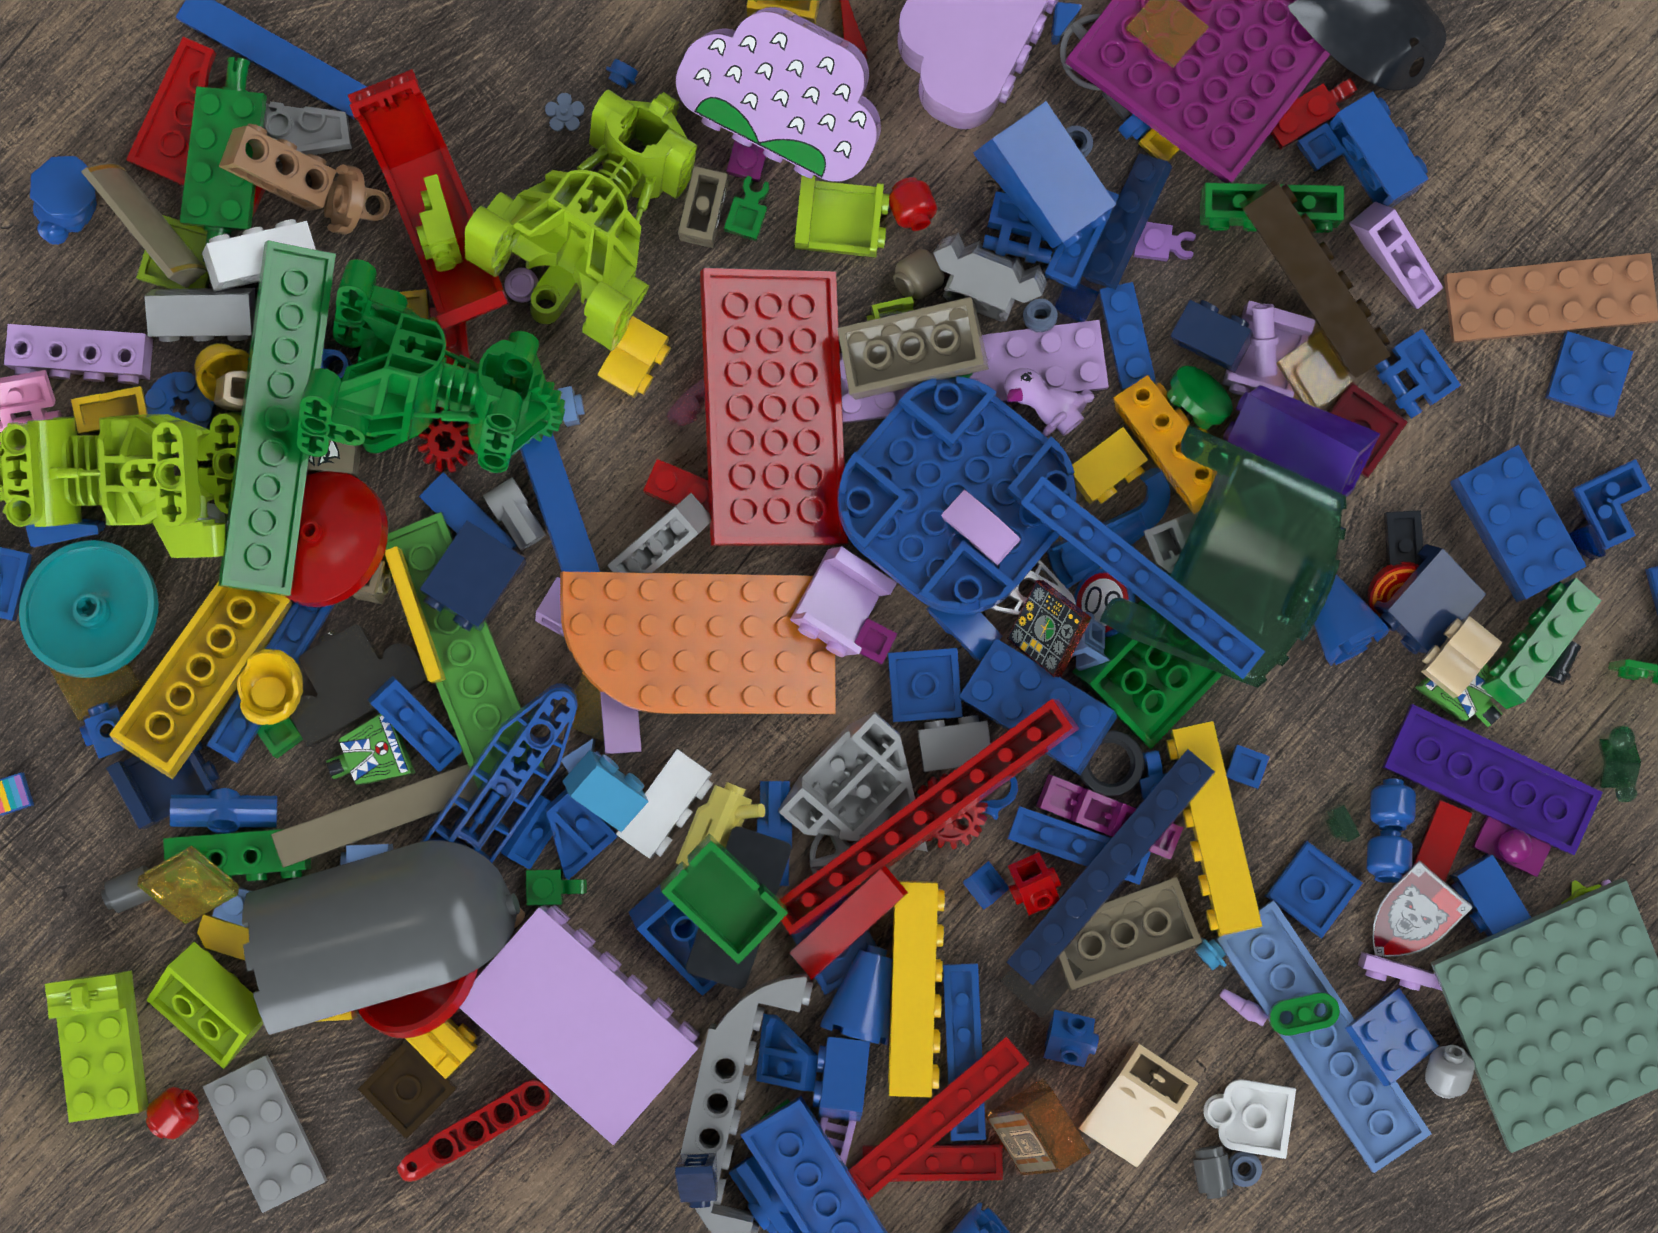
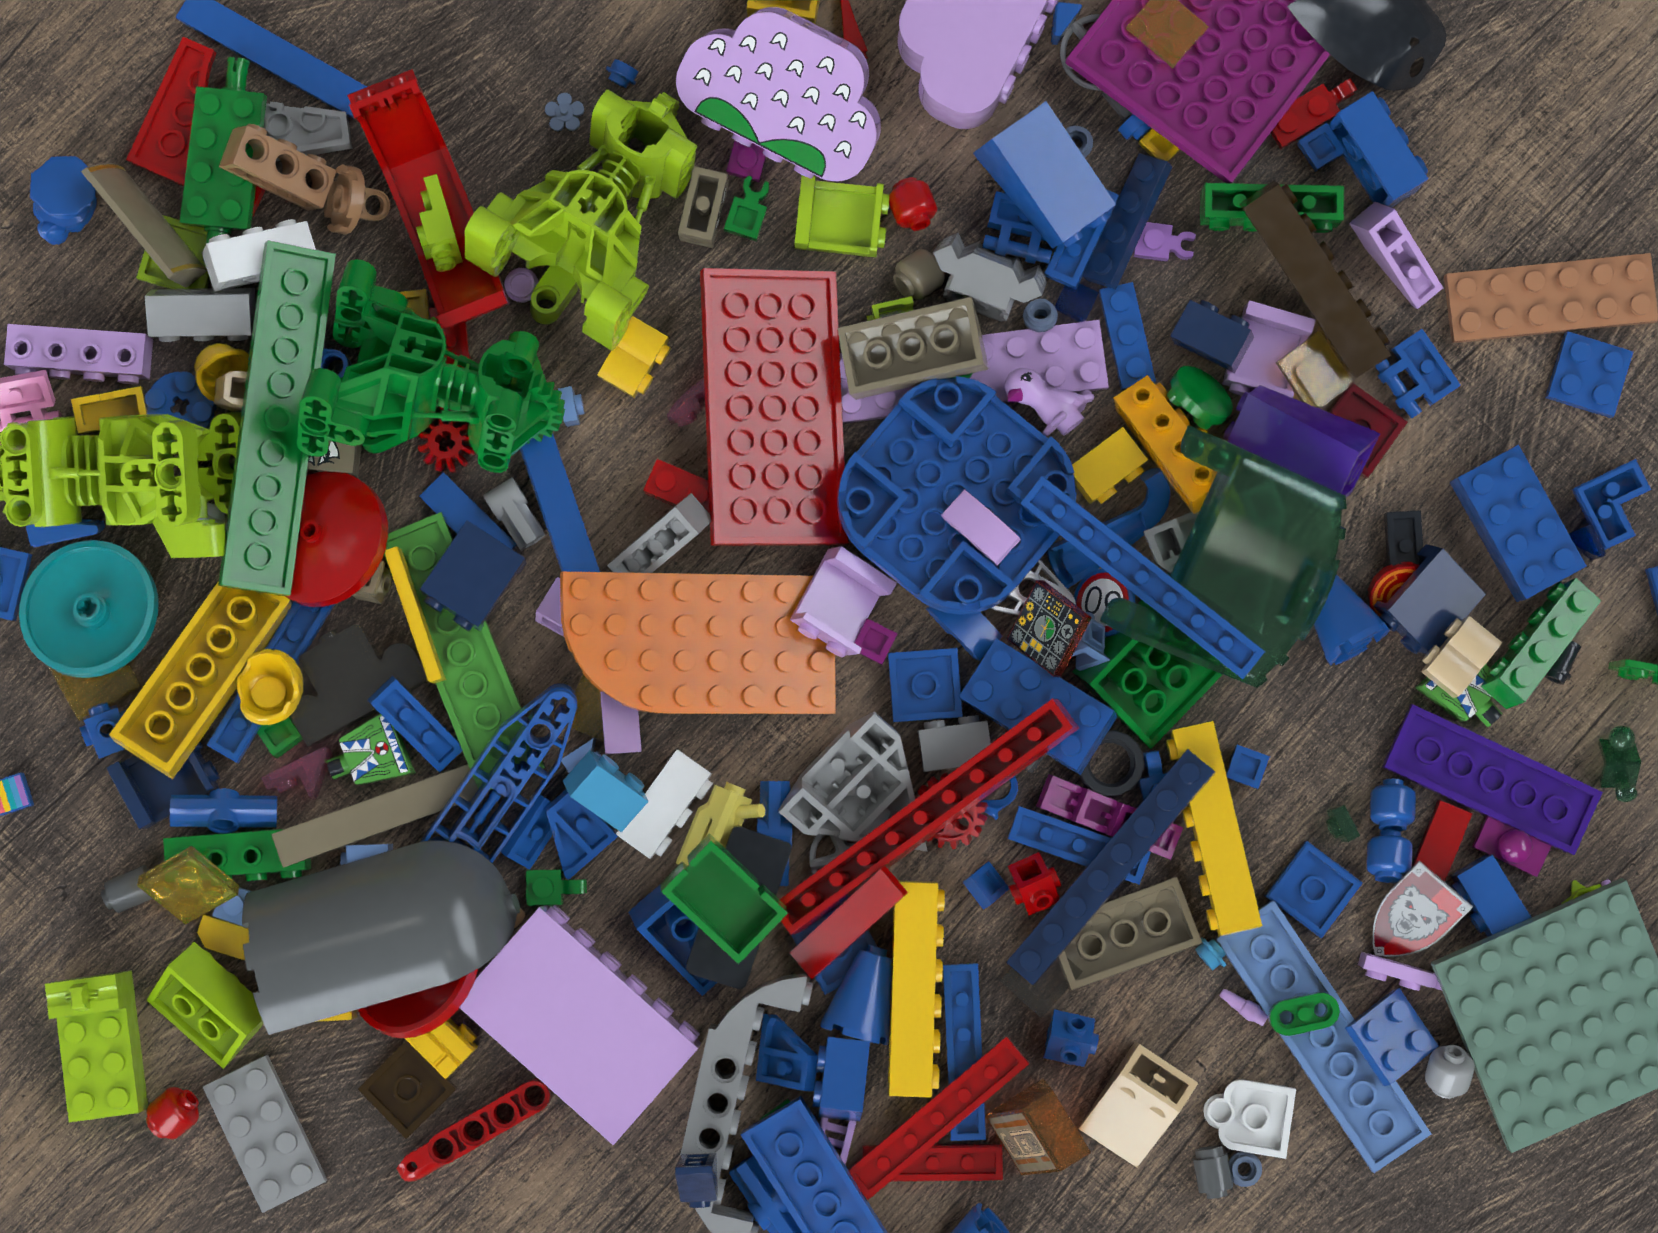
lavender pin [1251,304,1279,377] -> none
none -> clear pink slope [261,747,333,800]

